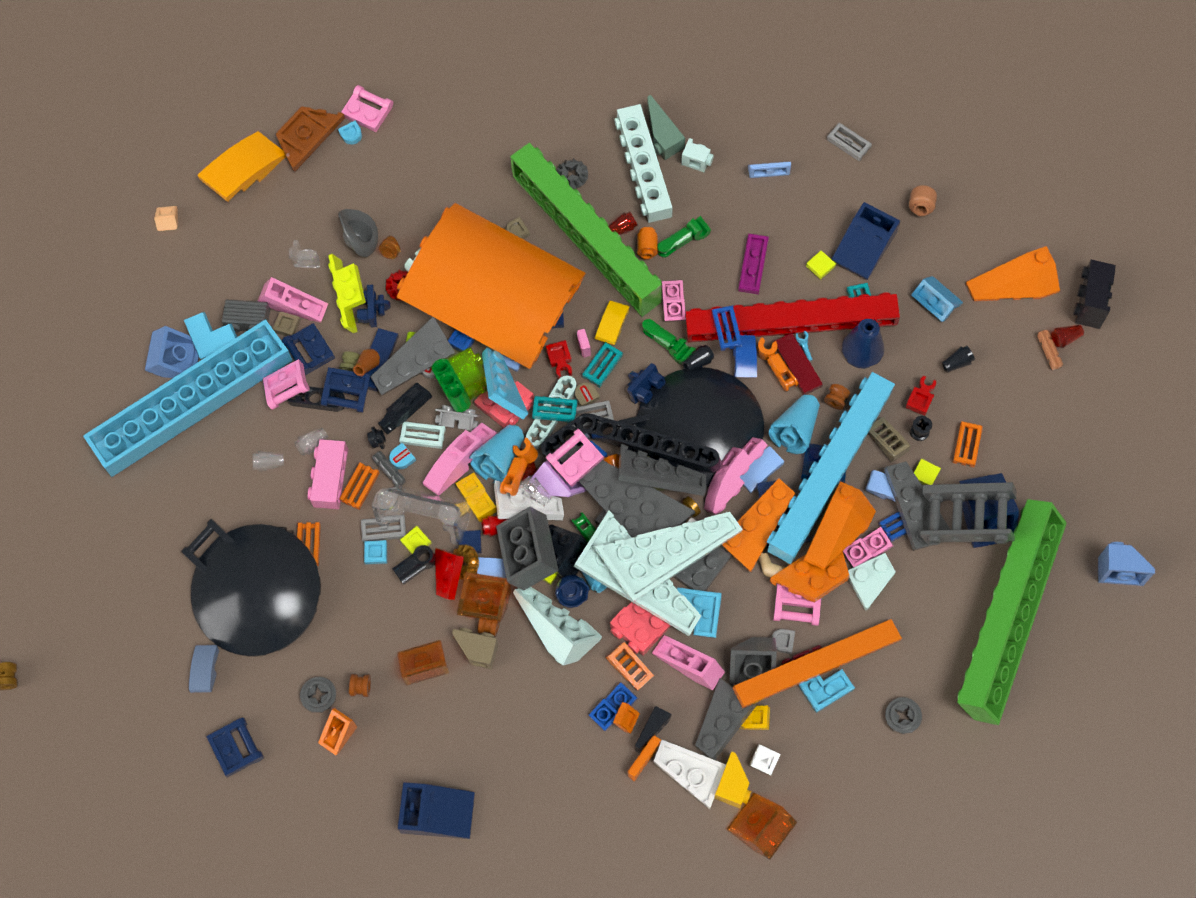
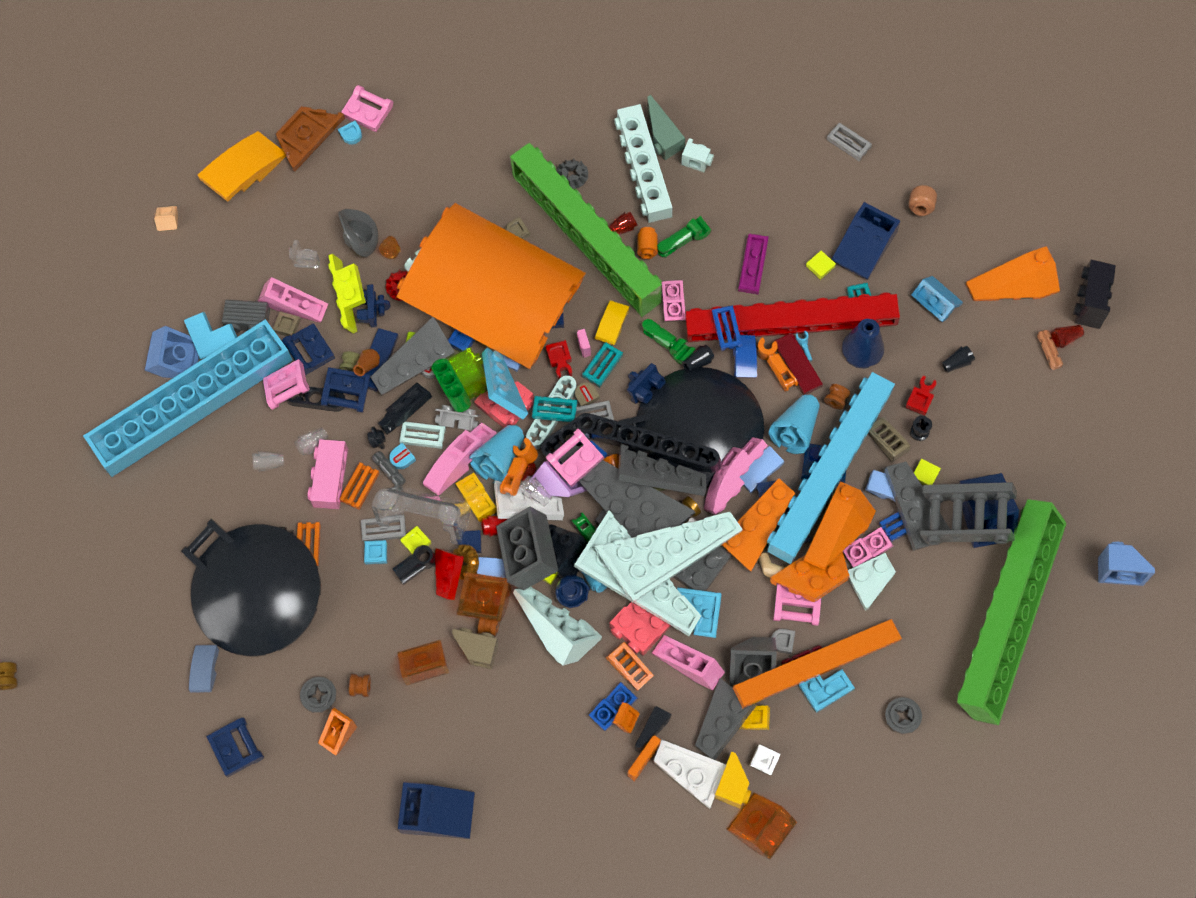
light blue slope [748,161,791,178] -> none
orange tile [953,421,983,468] -> none

